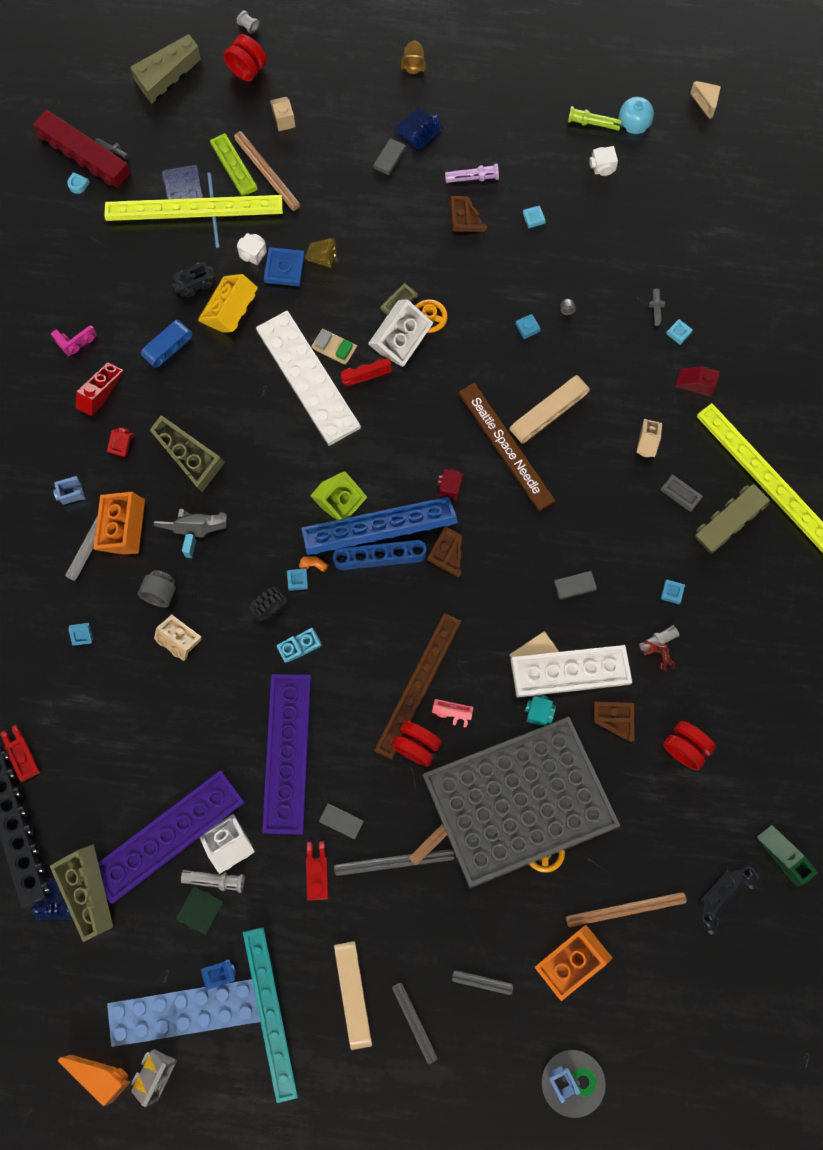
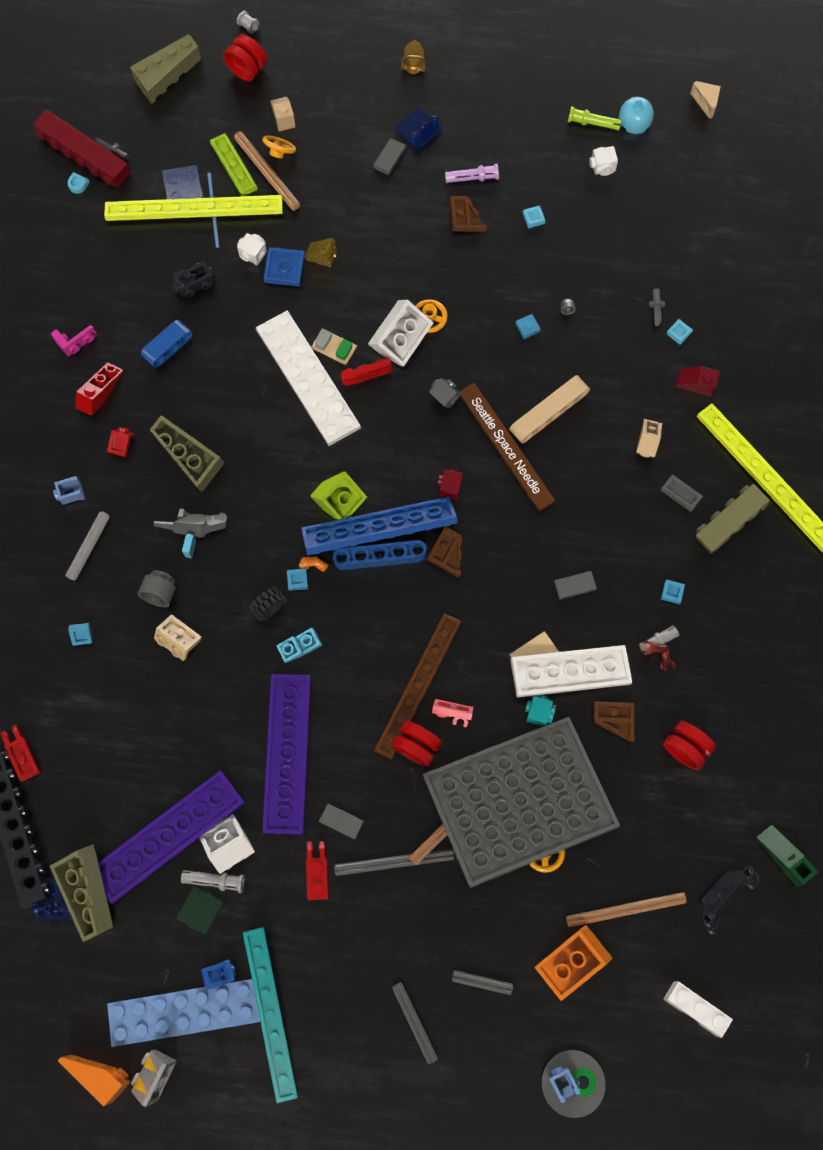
orange slope [93,492,145,554] -> none
yellow slope [198,274,258,332] -> none
tan beam [334,941,372,1050] -> none
olive tile [380,283,418,316] -> none
none -> light orange piece [262,135,296,158]
none -> dark grey brick [429,378,462,408]
none -> white arch [663,981,733,1038]

